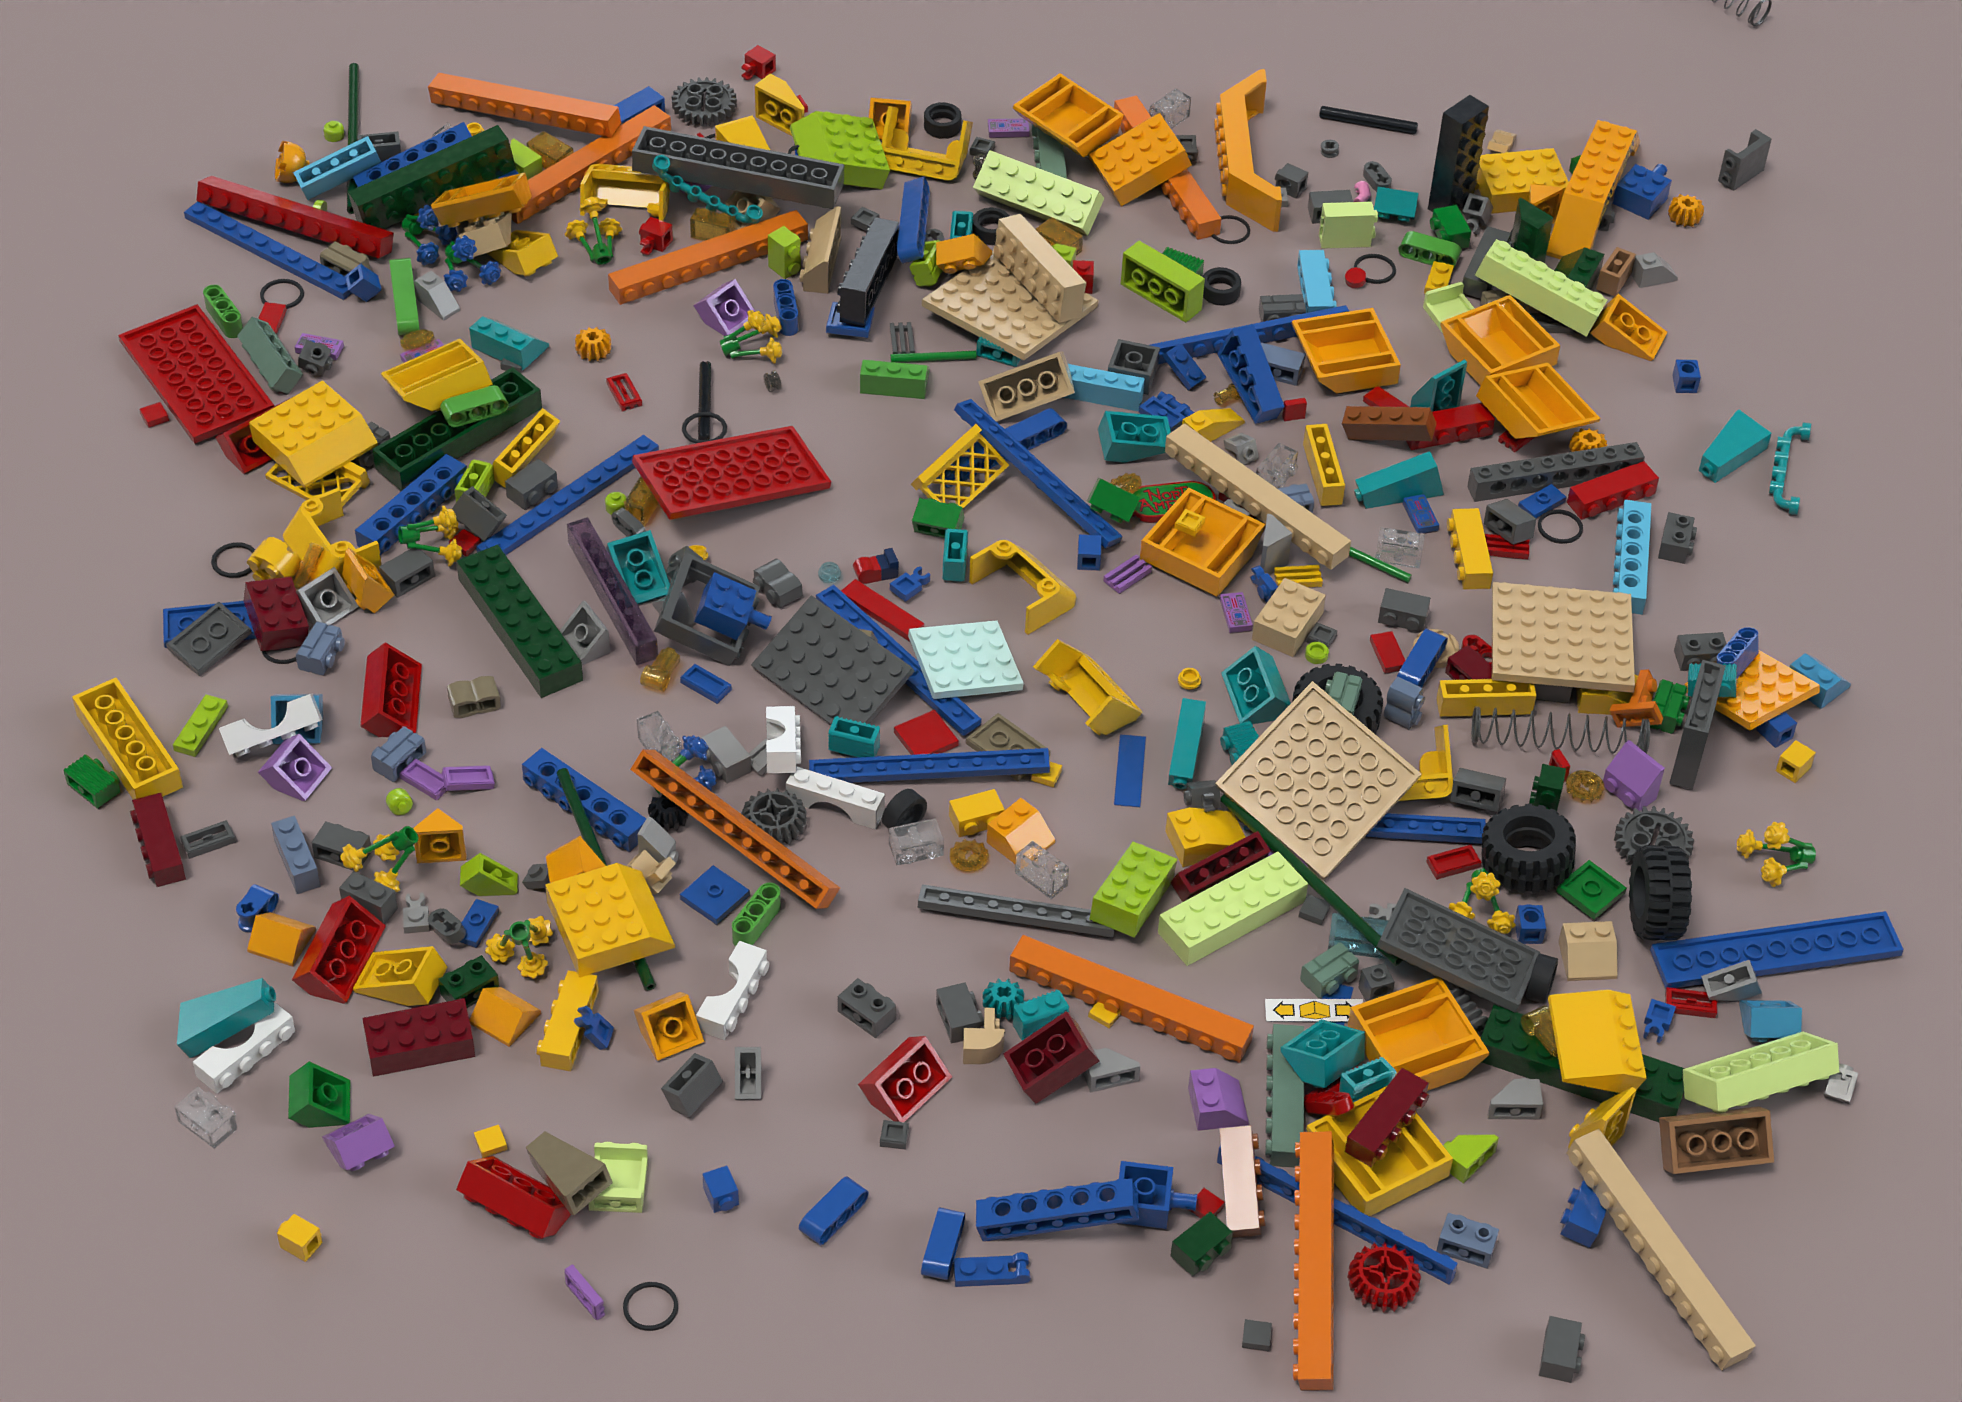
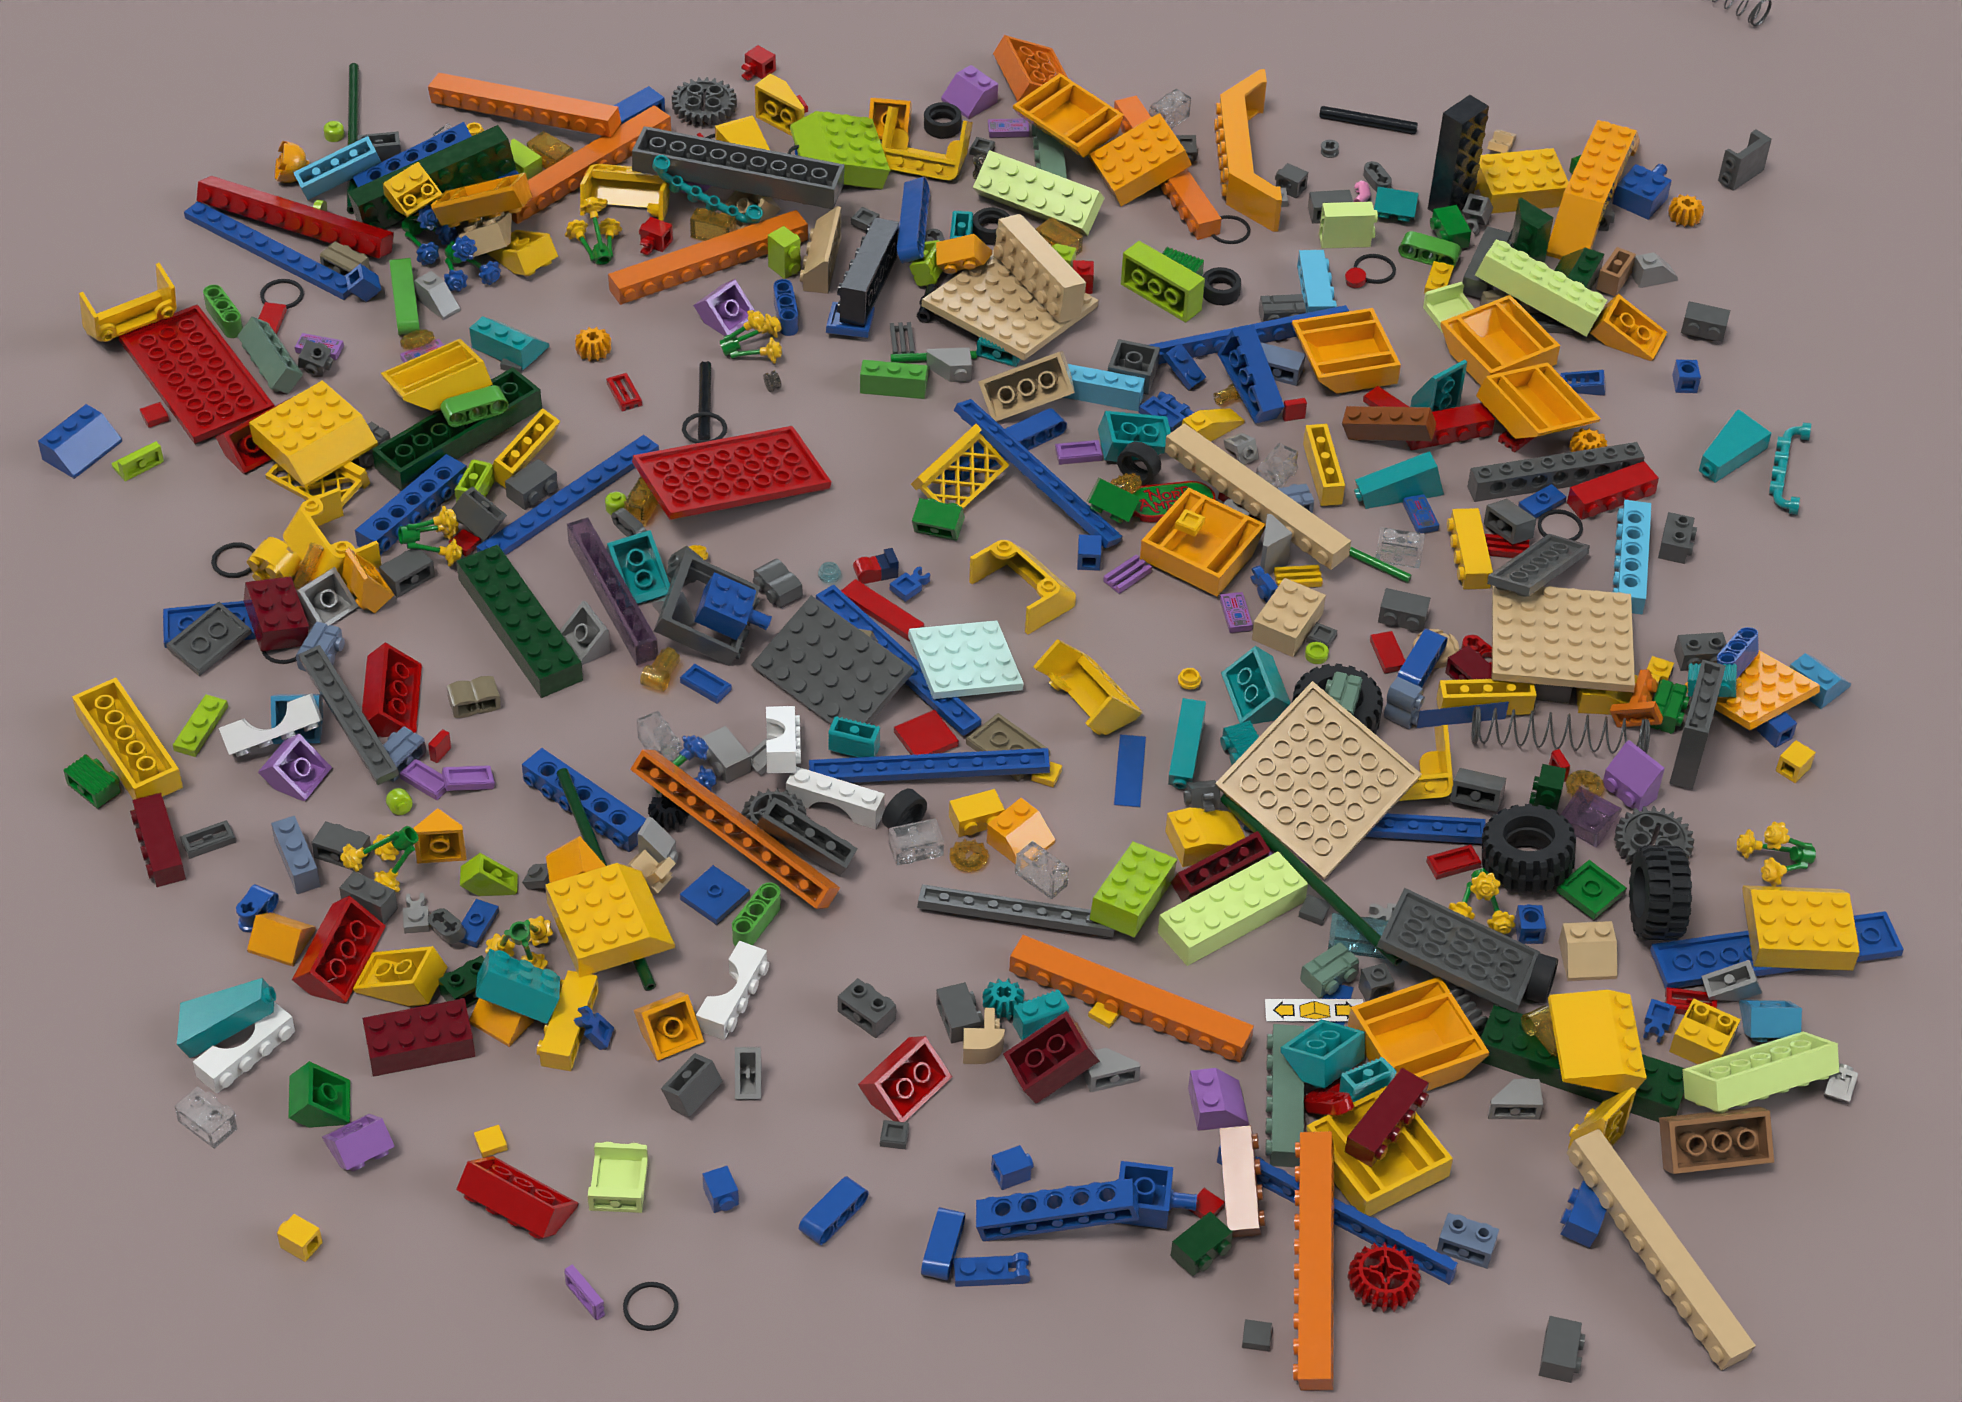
dark tan slope [526,1131,613,1216] -> none
teal brick [942,529,968,581] -> none
lime slope [1443,1135,1499,1184] -> none
light orange slope [1528,184,1563,224] -> none
none -> slope [38,404,122,479]
none -> yellow windscreen [79,263,176,342]
none -> lime panel [112,441,164,481]
none -> dark grey plate [298,645,399,785]
none -> yellow slope [383,162,443,217]
none -> red tile [428,729,451,763]
none -> teal brick [476,949,560,1024]
none -> dark grey brick [757,797,858,877]
none -> black pin [917,284,938,322]
none -> light grey slope [926,347,972,382]
none -> medium lavender slope [941,65,998,119]
none -> blue brick [991,1145,1034,1190]
none -> orange slope [993,35,1069,102]
none -> medium lavender tile [1055,440,1103,465]
none -> black tyre [1117,441,1162,485]
none -> blue sticker [1417,702,1509,728]
none -> dark grey plate [1487,534,1590,597]
none -> blue slope [1561,370,1605,395]
none -> clear purple slope [1561,786,1622,848]
none -> yellow plate [1647,656,1674,693]
none -> yellow slope [1669,999,1741,1064]
none -> dark grey brick [1681,301,1731,342]
none -> yellow slope [1742,885,1860,971]

